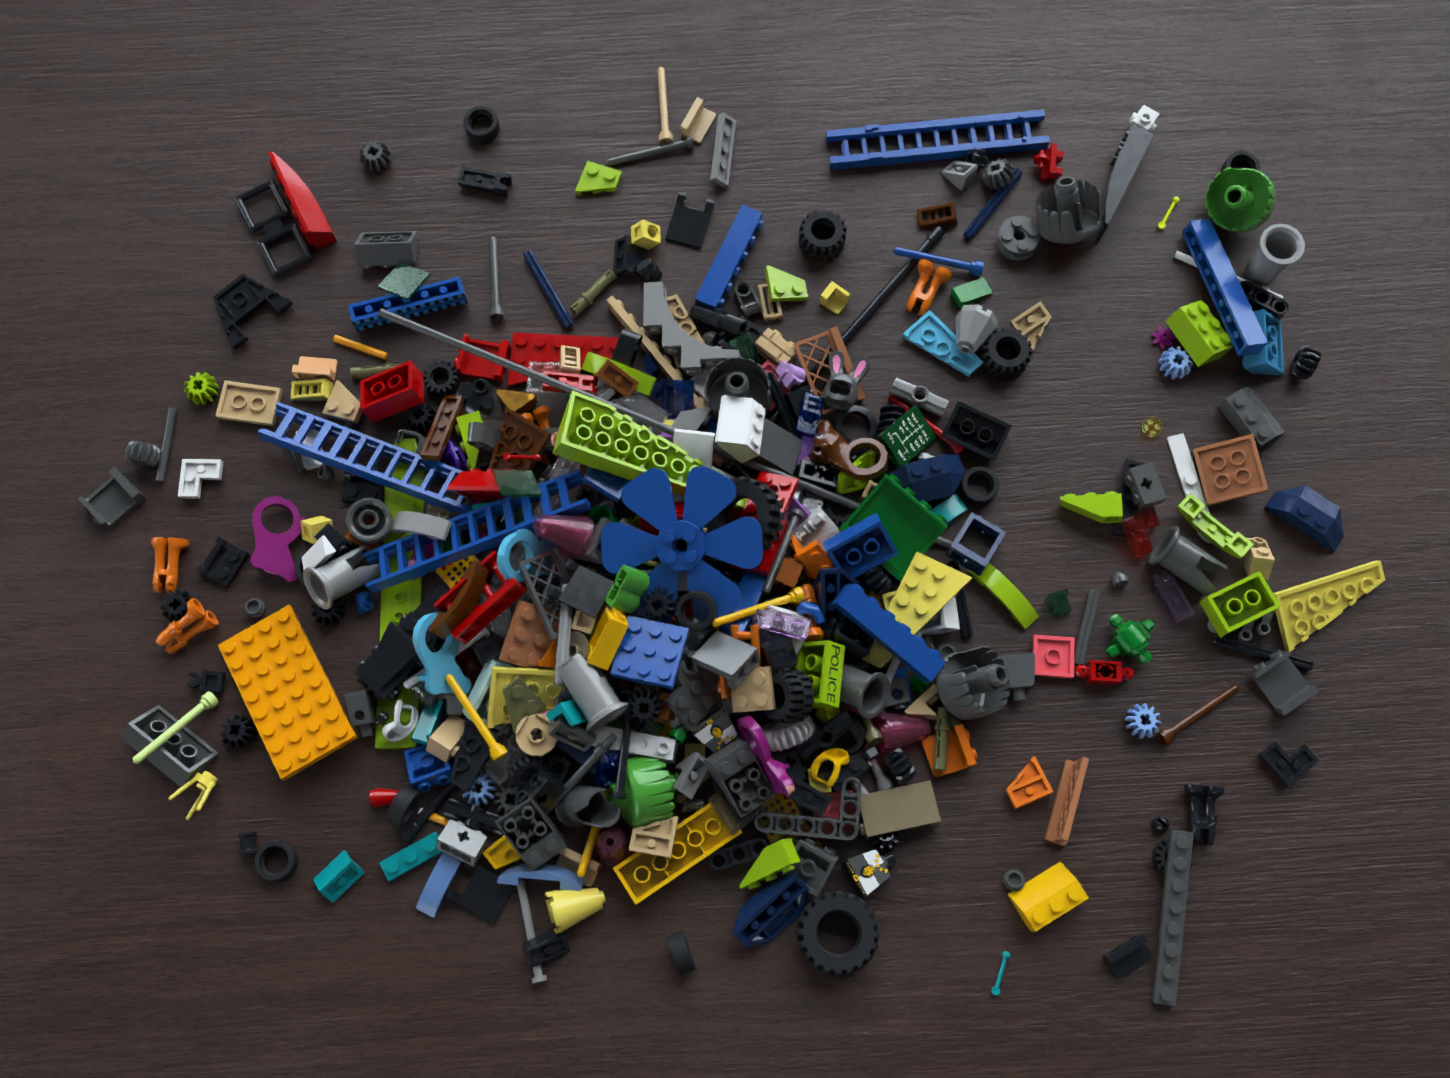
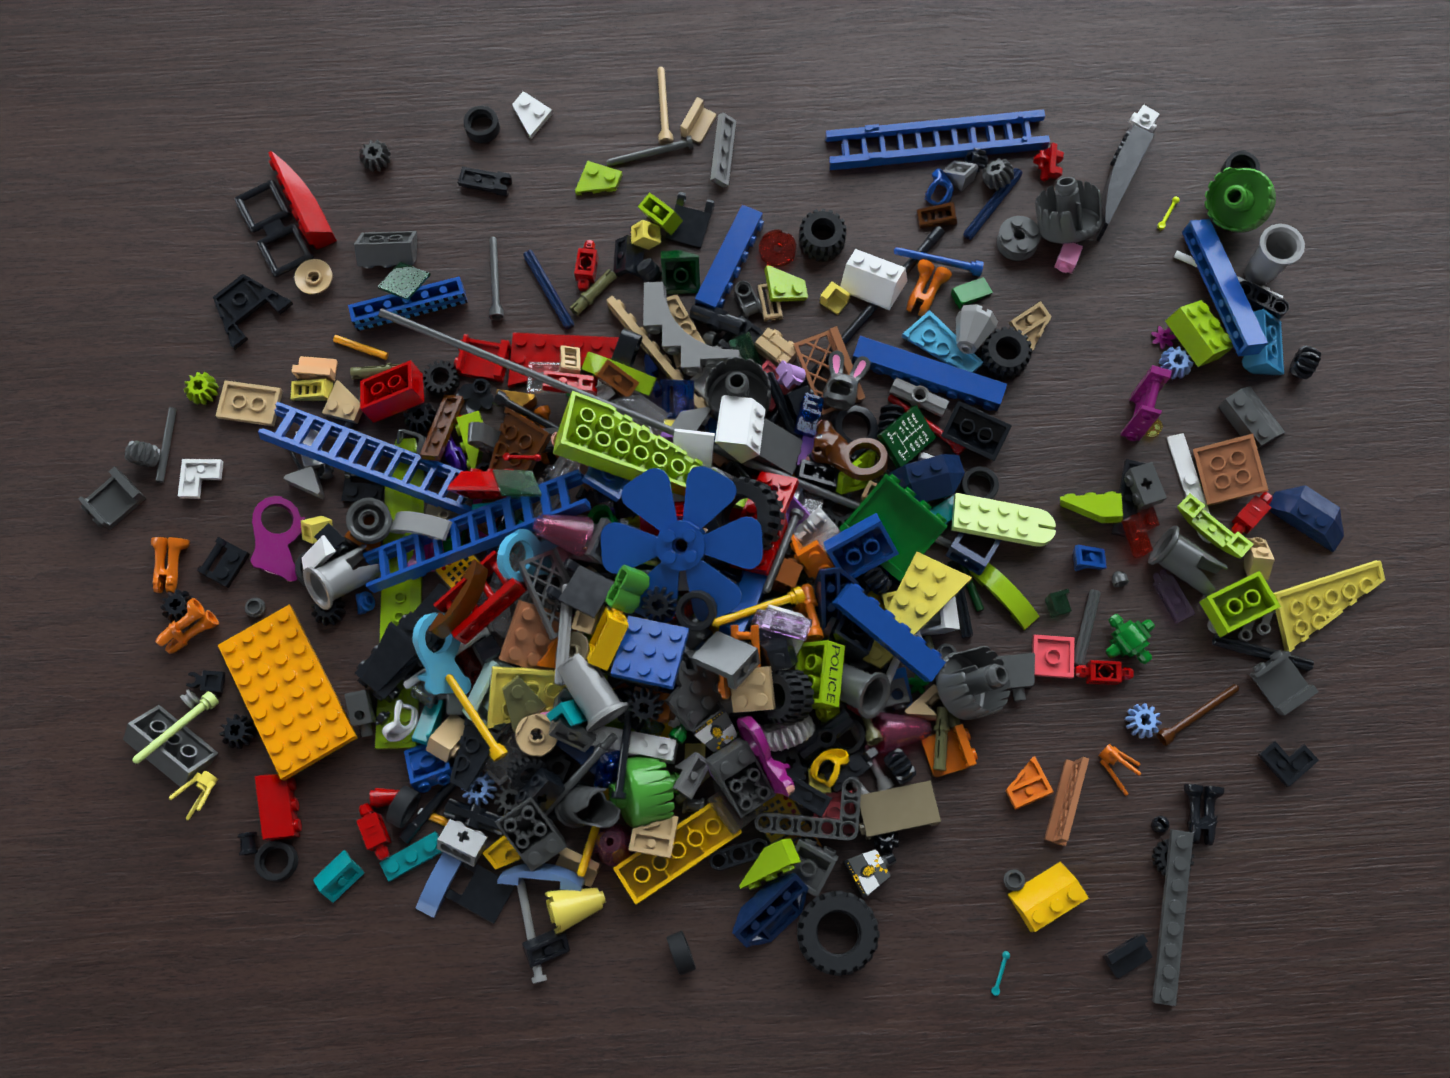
blue arm [797,601,826,625] -> none
none -> light grey bush [180,689,200,709]
none -> red slope [255,774,302,841]
none -> light grey slope [283,466,325,500]
none -> tan dish [295,259,333,294]
none -> red piece [356,803,392,861]
none -> black piece [492,390,559,428]
none -> white wing [512,91,553,139]
none -> red piece [574,240,599,292]
none -> lime brick [638,192,683,235]
none -> dark green slope [661,250,700,294]
none -> clear red plate [759,229,796,267]
none -> white slope [840,249,908,310]
none -> blue brick [852,336,1007,411]
none -> blue piece [925,169,953,206]
none -> yellowish green plate [952,493,1056,547]
none -> dark green bar [959,564,984,612]
none -> bright pink brick [1054,243,1083,274]
none -> blue slope [1073,545,1107,571]
none -> orange plant [1098,744,1141,796]
none -> magenta fence [1121,365,1172,441]
none -> red piece [1231,492,1273,534]

